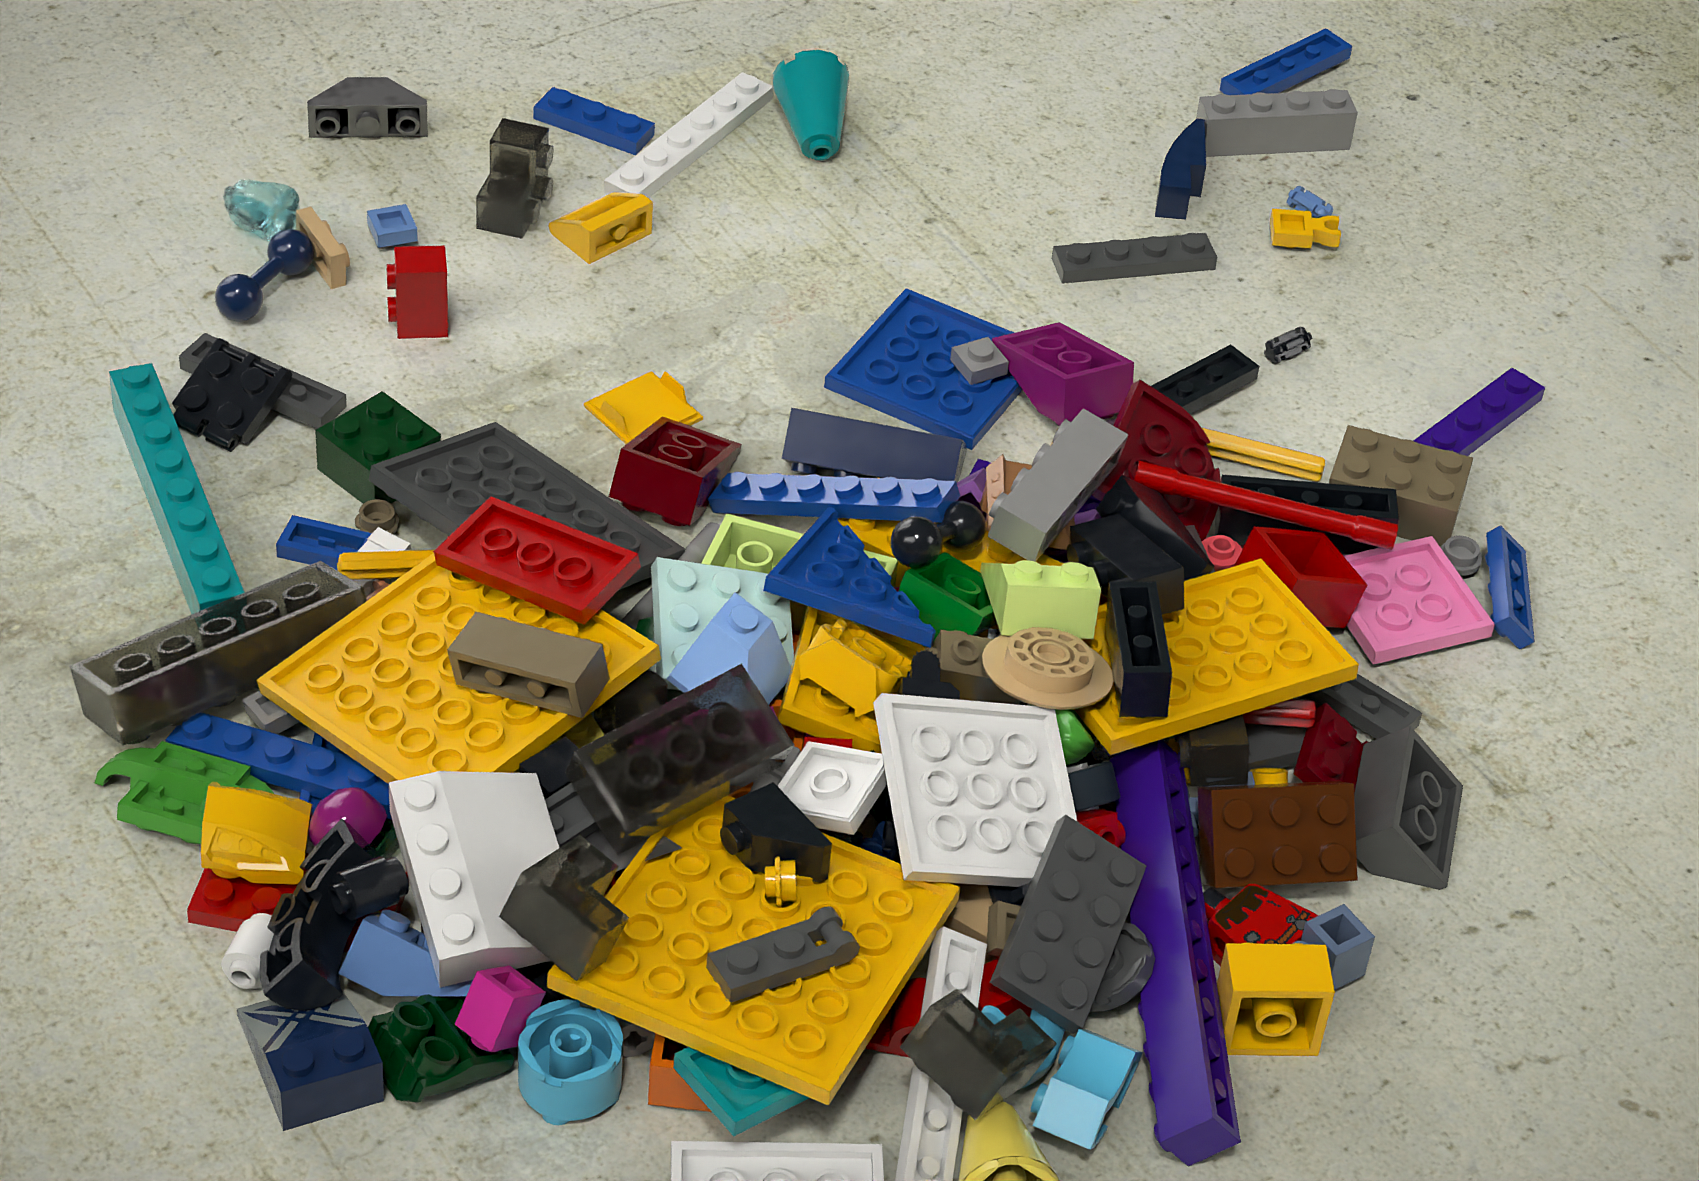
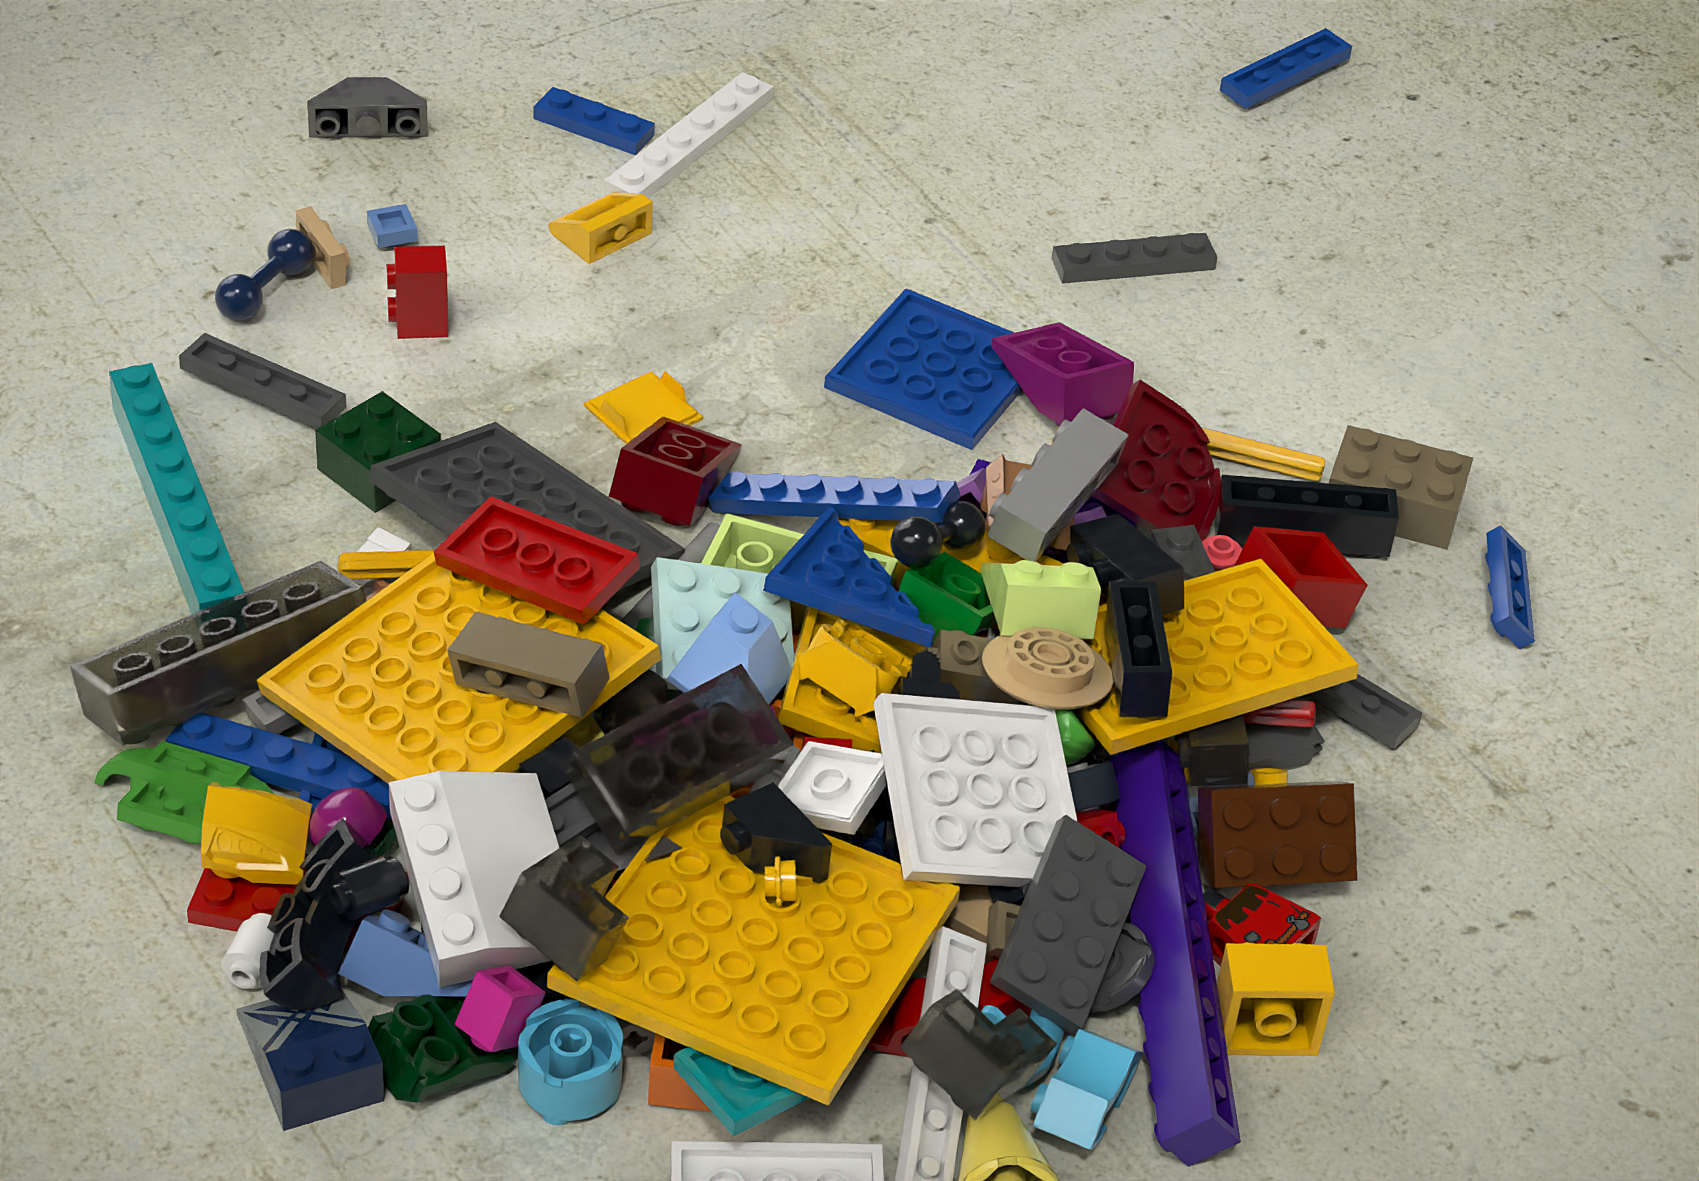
black plate [172,338,292,452] -> none
clear light blue hair [223,180,300,242] -> none
blue tile [276,515,372,571] -> none
dark tan plate [355,499,399,534] -> none
clear smoke brick [476,118,554,239] -> none
dark grey plate [706,906,860,1003] -> none
teal cone [773,50,849,160] -> none
dark blue slope [782,408,967,483] -> none
light grey plate [950,337,1009,385] -> none
black slope [1096,475,1214,581] -> none
red piece [1134,460,1398,550] -> none
black plate [1151,344,1260,414] -> none
dark blue slope [1155,119,1206,220] -> none
light grey brick [1196,89,1358,157] -> none
black piece [1264,327,1313,363] -> none
yellow plate [1270,208,1341,248] -> none
medium blue piece [1287,186,1334,218] -> none
dark red plate [1293,703,1368,793] -> none
sand blue brick [1293,904,1375,990] -> none
bright pink plate [1344,536,1495,665] -> none
dark grey slope [1354,726,1463,890] -> none
dark purple plate [1413,368,1545,456] -> none
light grey plate [1440,535,1482,575] -> none

